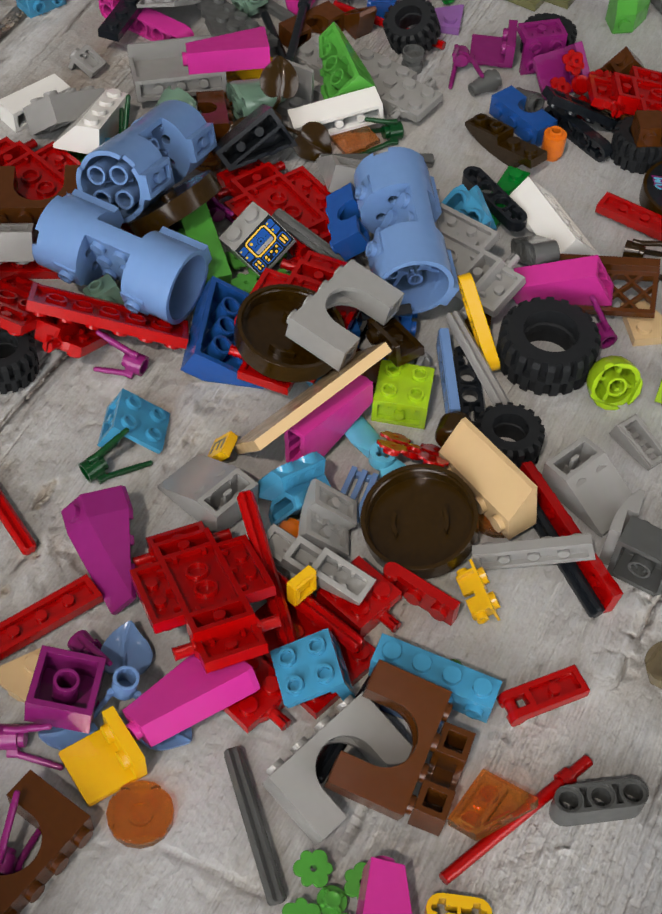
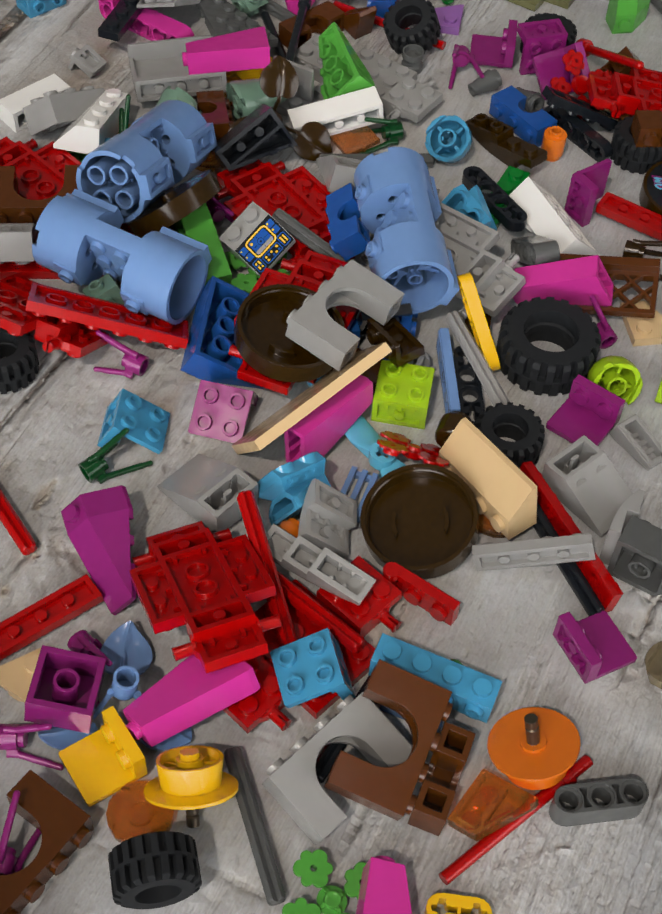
yellow tile [207,431,238,461] -> none
yellow tile [287,565,317,607] -> none
yellow hinge [456,559,501,624] -> none
red plate [496,664,590,727] -> none
none -> black tyre [108,831,202,909]
none -> yellow piece [144,745,239,828]
none -> magenta bracket [188,380,258,444]
none -> dark azure cylinder [425,115,472,163]
none -> orange piece [487,707,581,790]
none -> magenta bracket [546,374,626,446]
none -> magenta bracket [553,611,637,684]
none -> magenta bracket [564,158,612,227]
none -> red piece [576,38,644,70]

